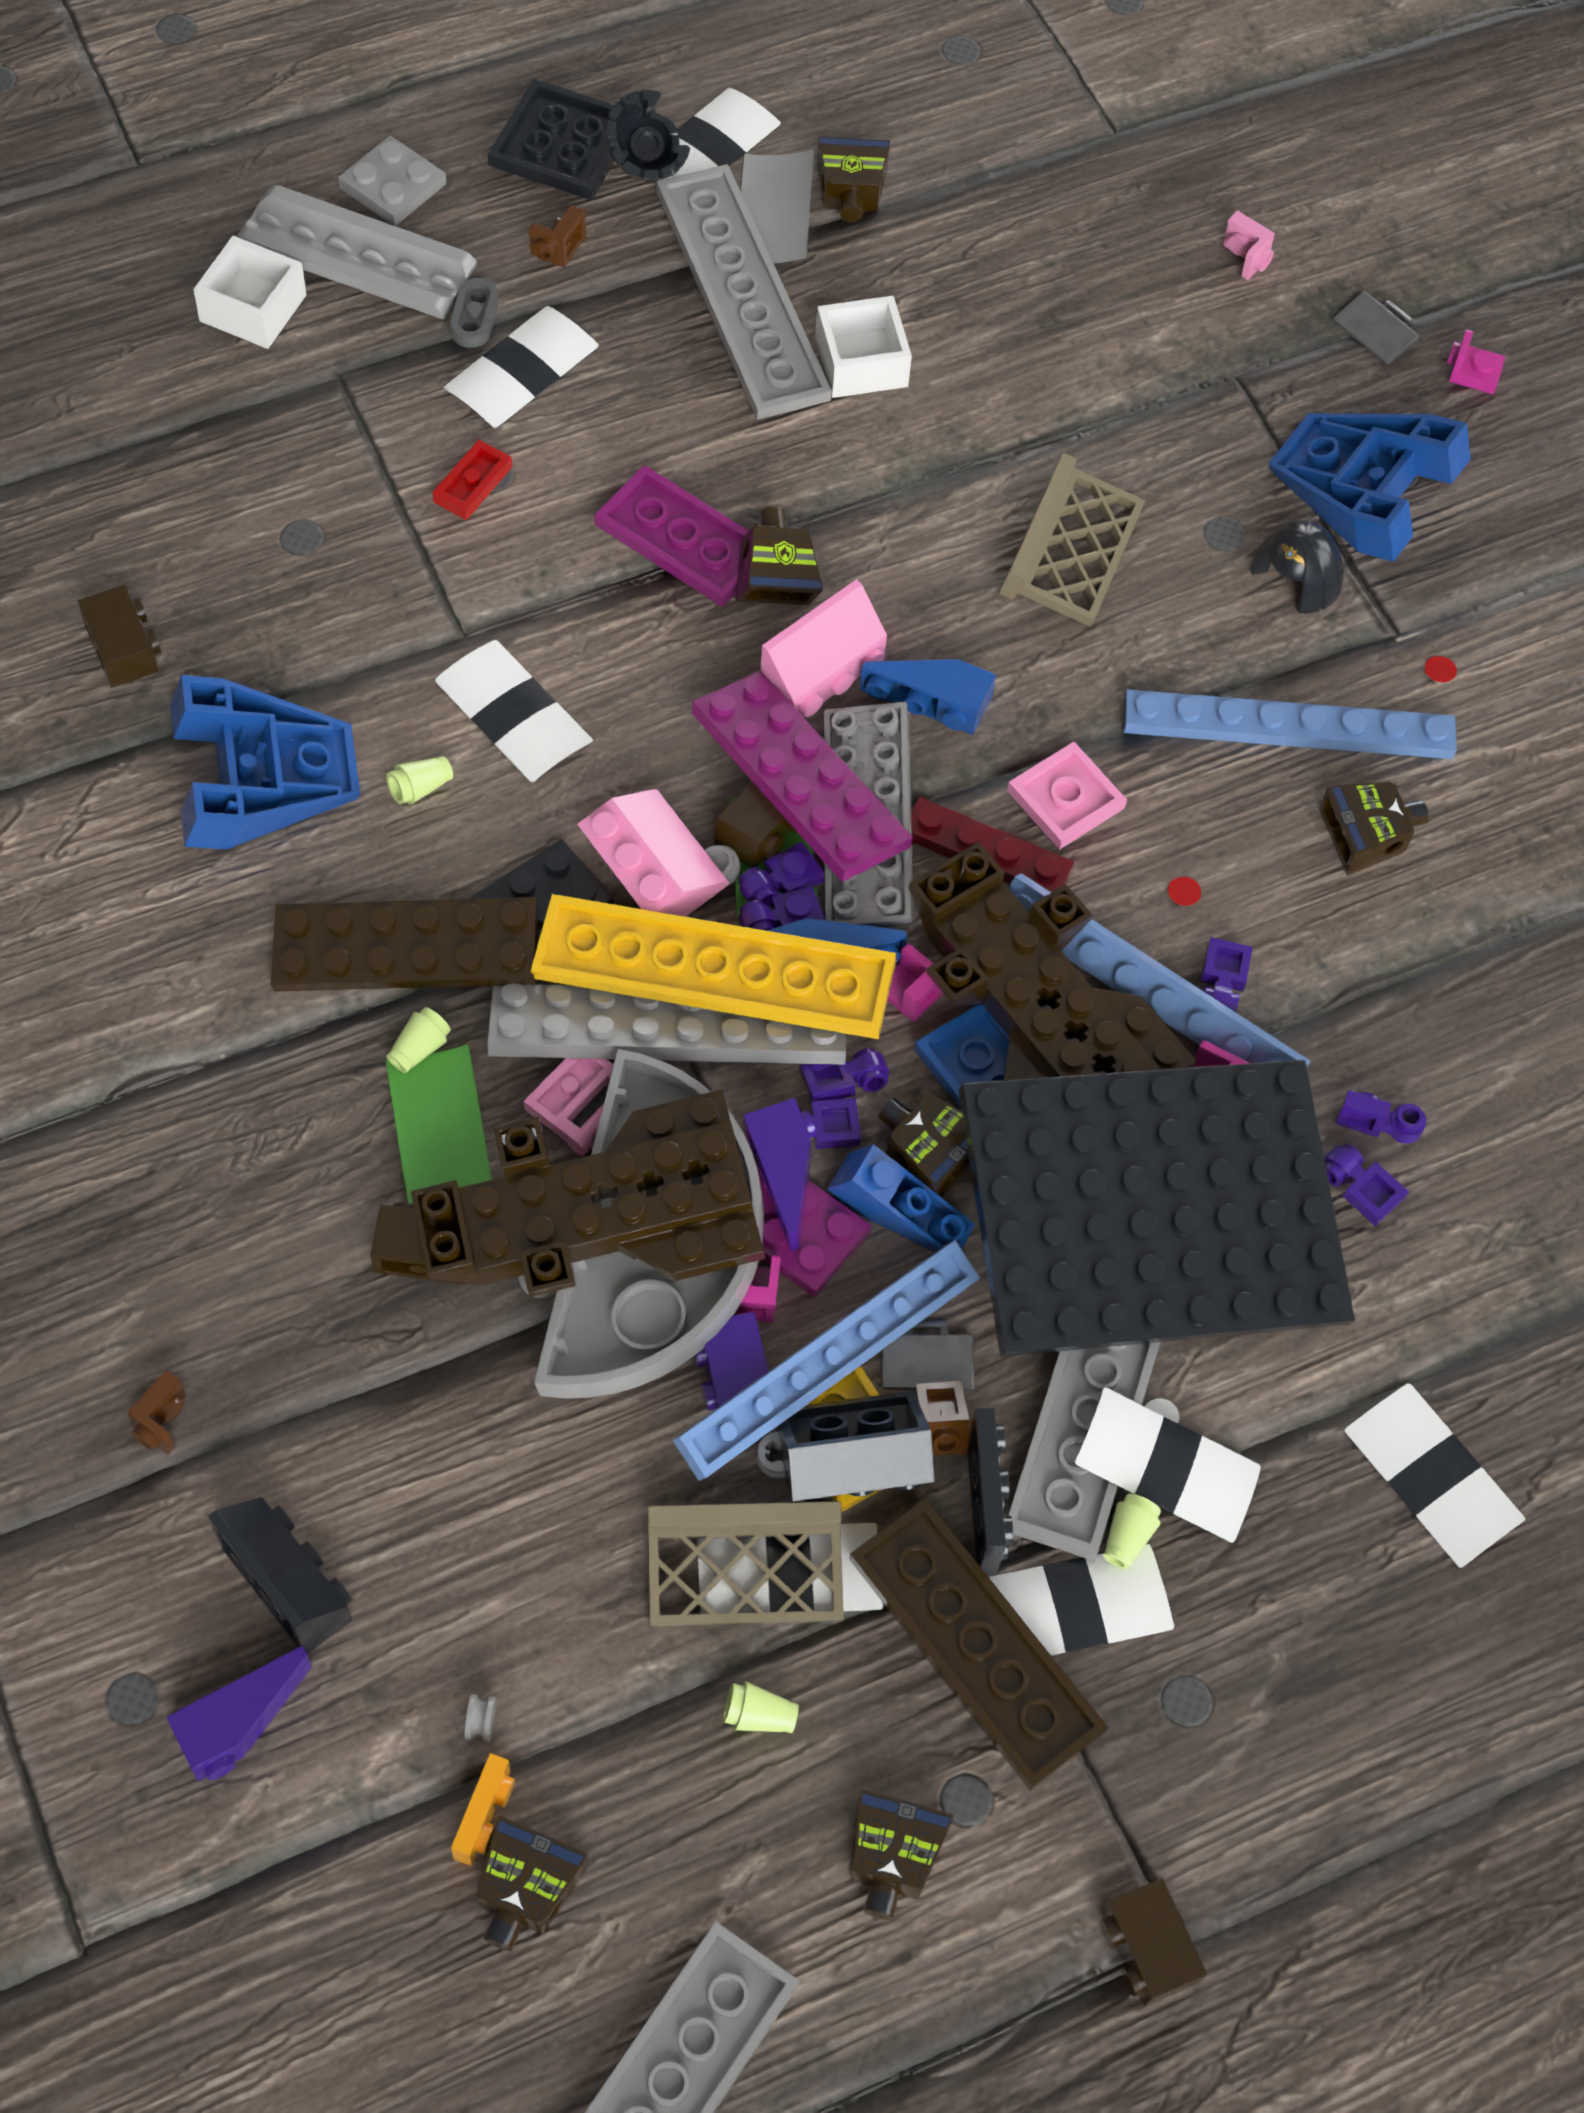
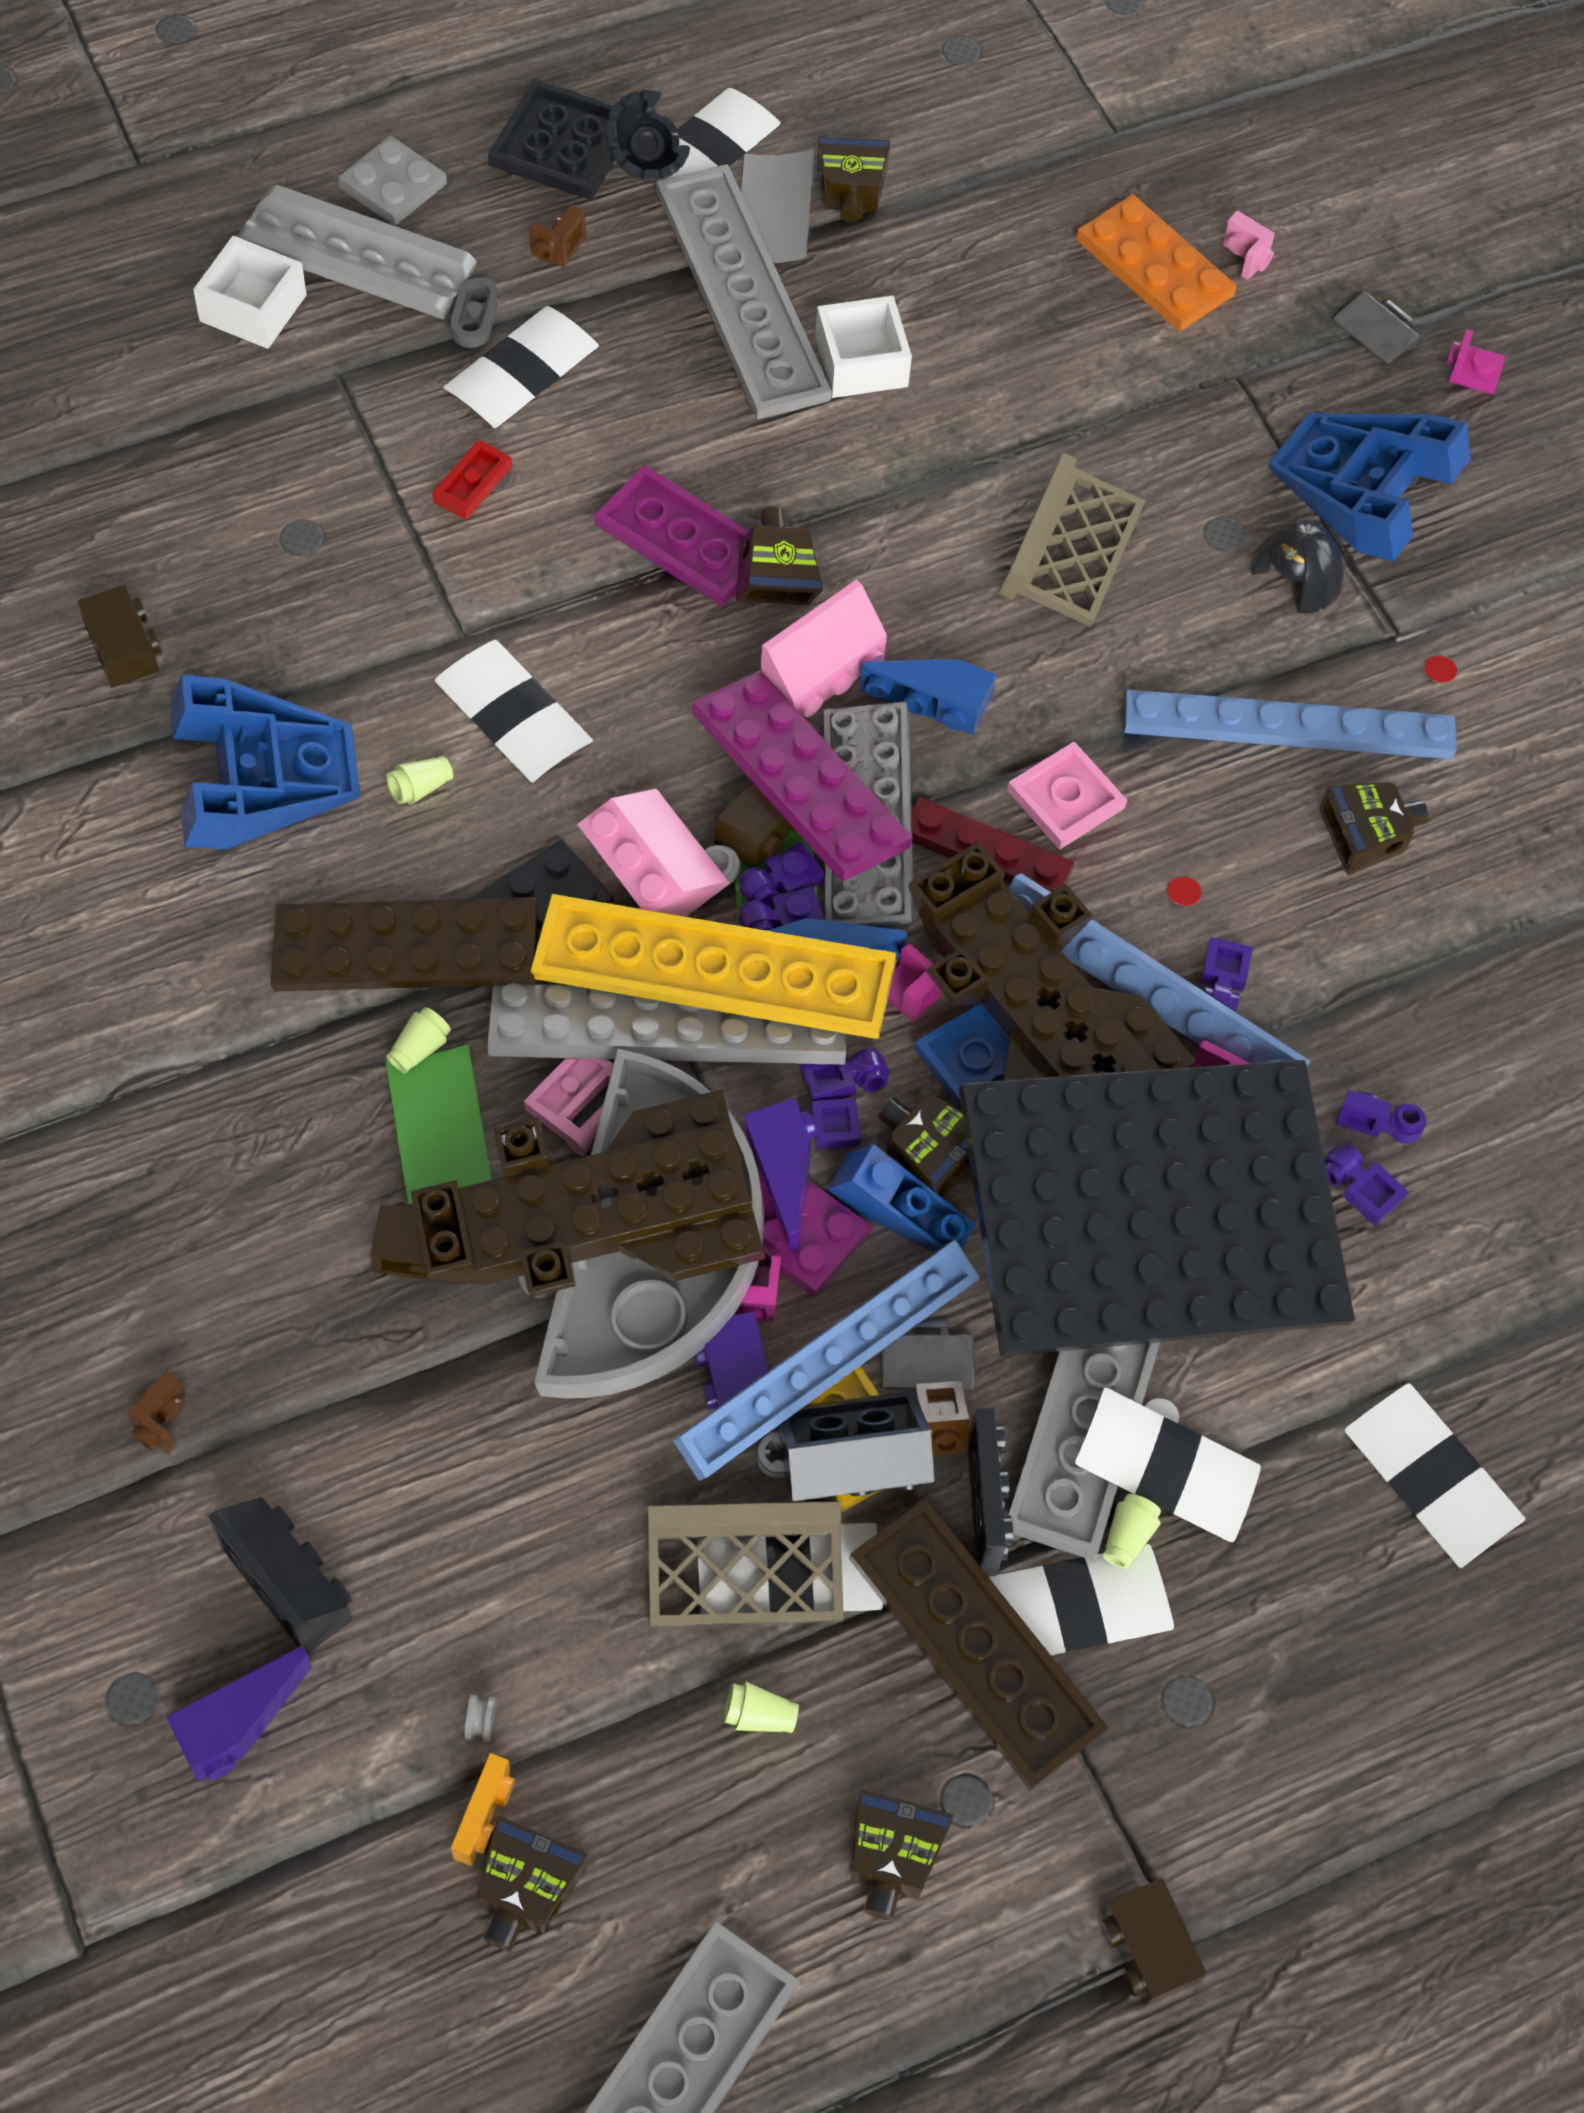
none -> orange plate [1076,194,1237,332]

